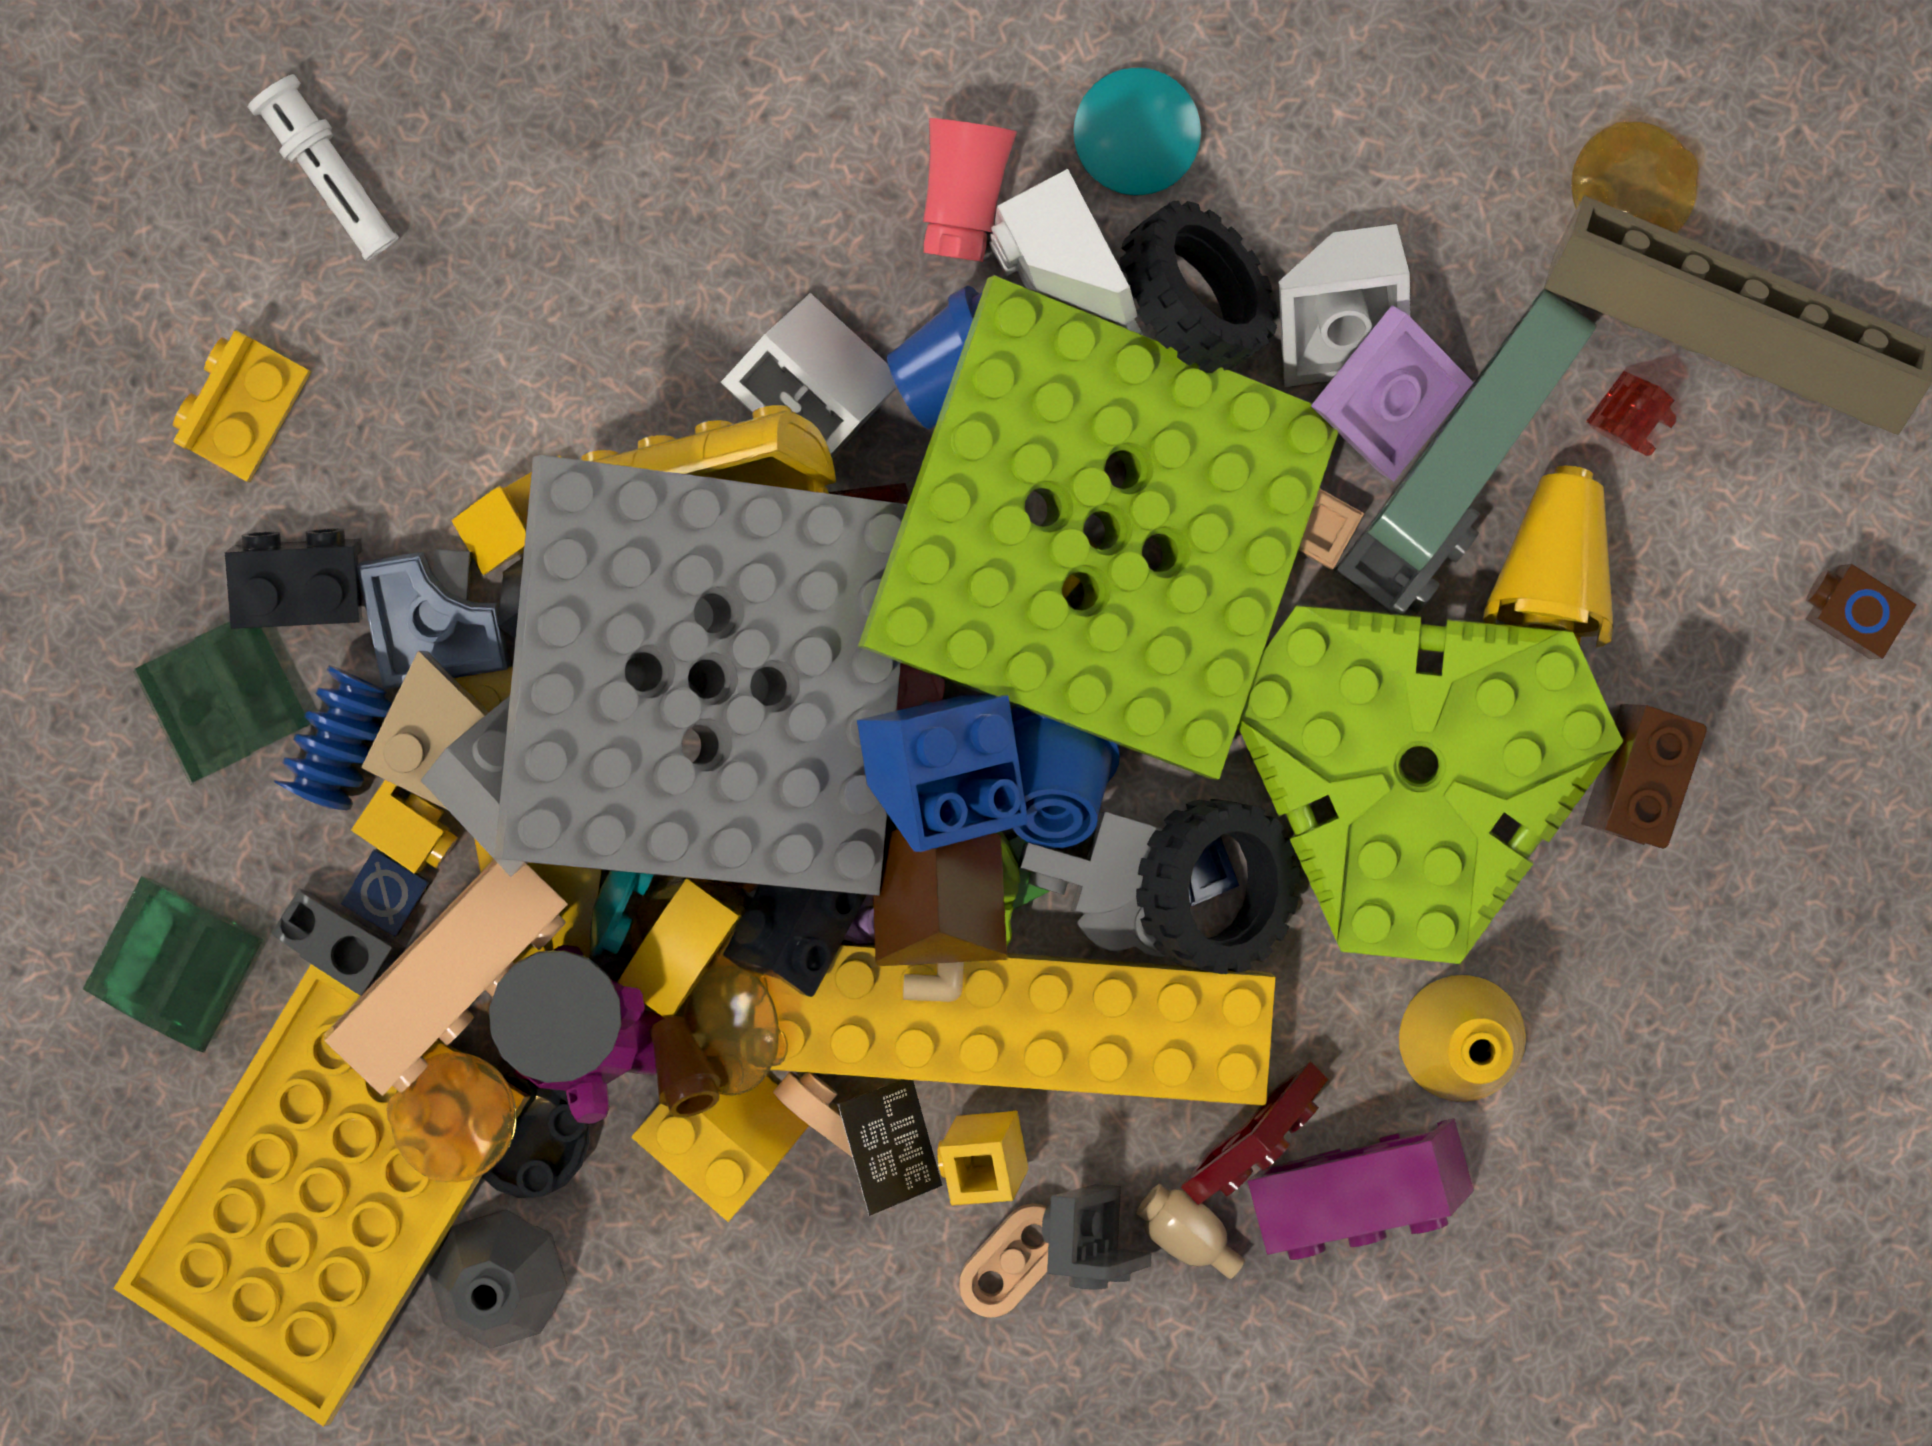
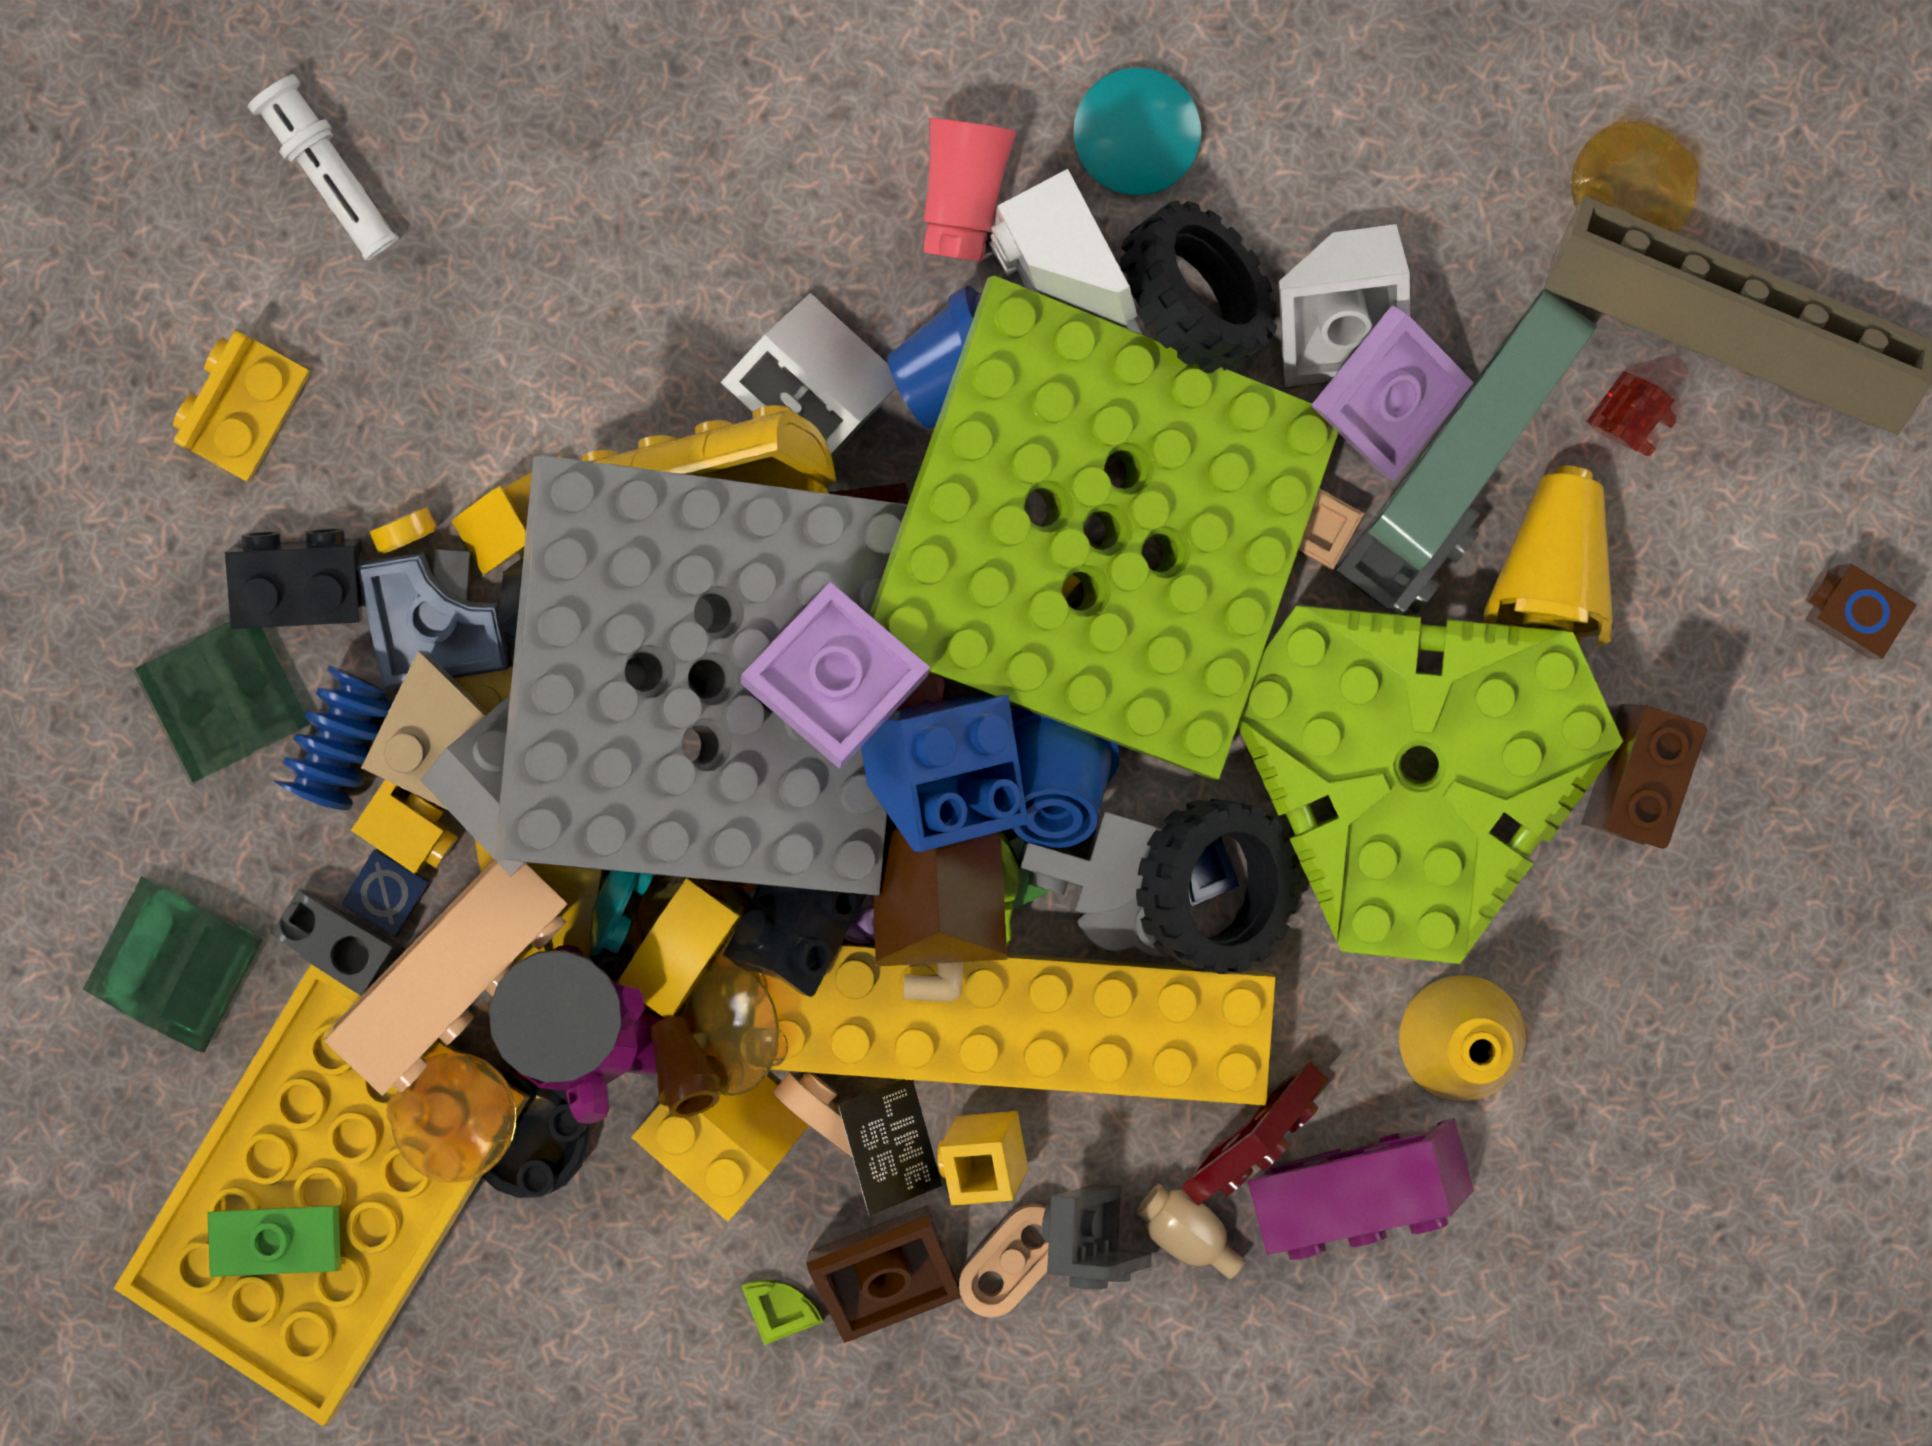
dark grey cone [428,1209,567,1349] -> none
none -> bright green plate [207,1205,342,1277]
none -> yellow tile [369,506,437,554]
none -> lavender plate [740,582,930,769]
none -> lime tile [741,1279,824,1345]
none -> reddish brown slope [806,1205,961,1343]

